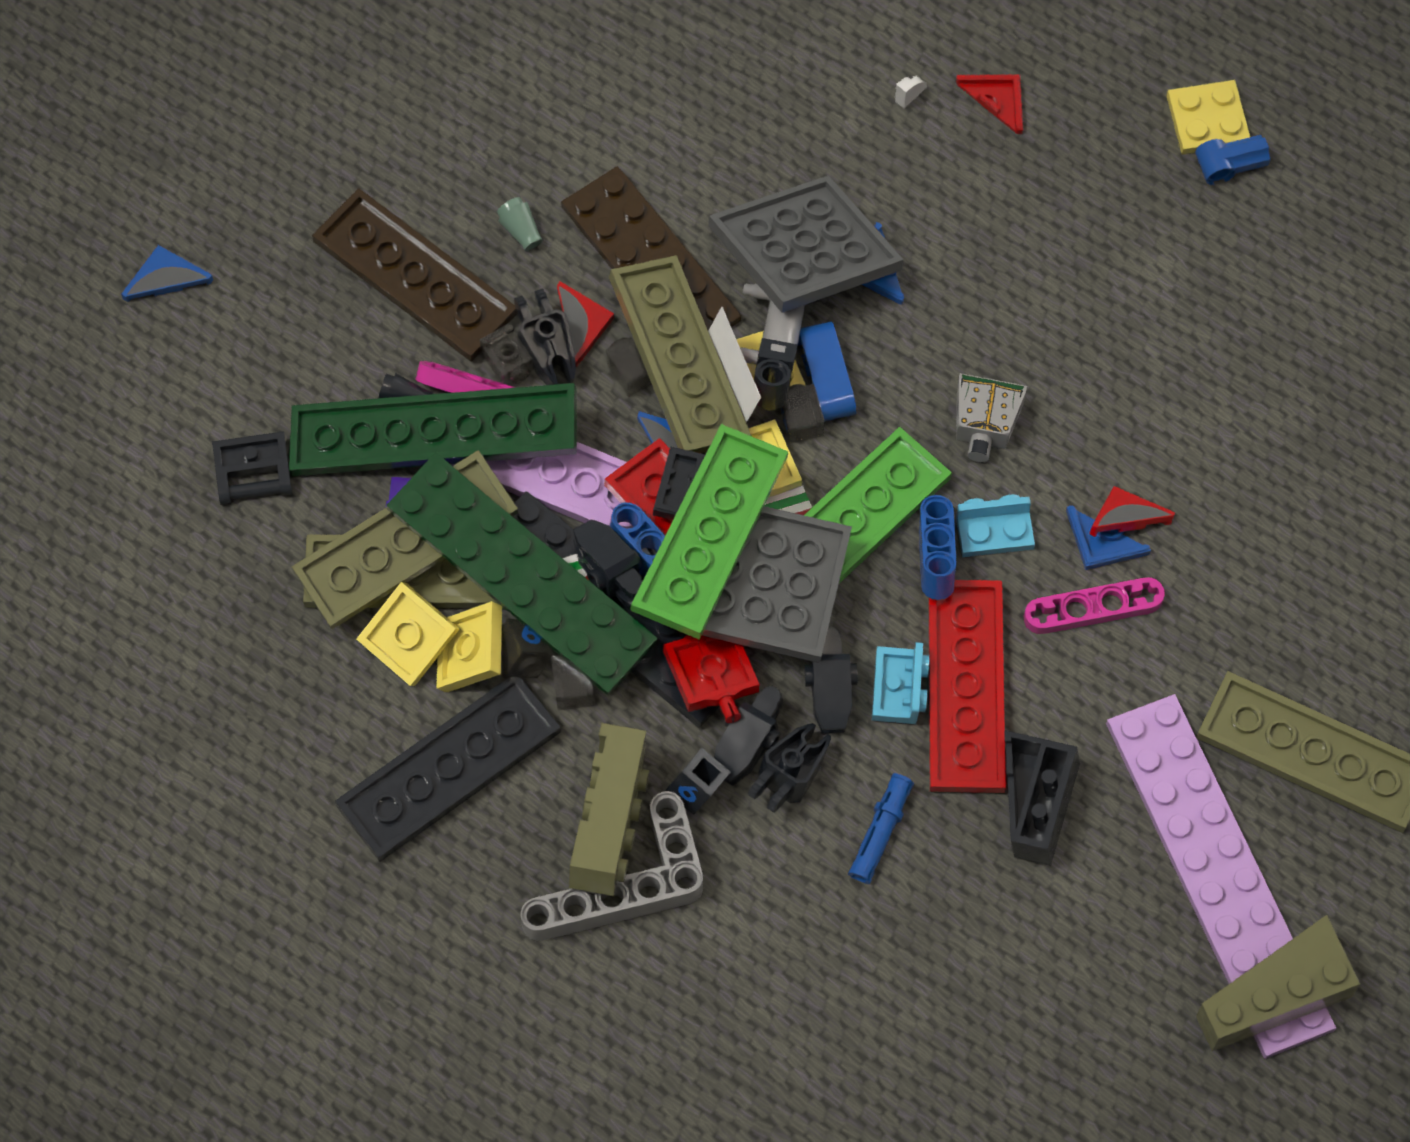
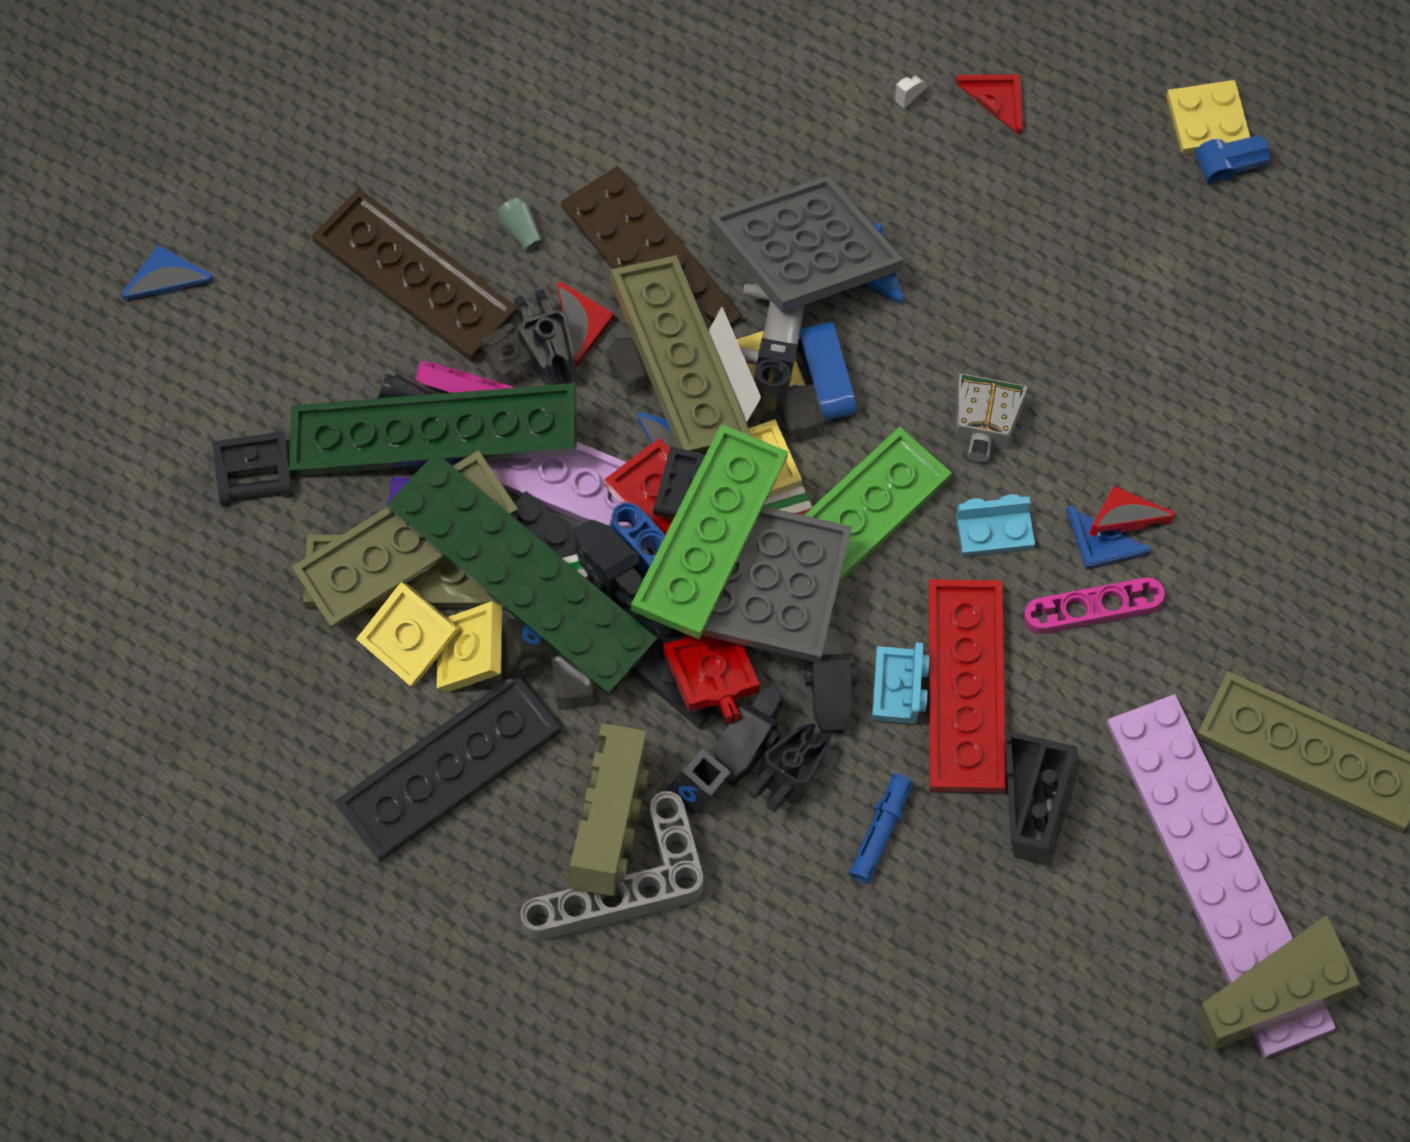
blue beam [919,495,956,600] -> none

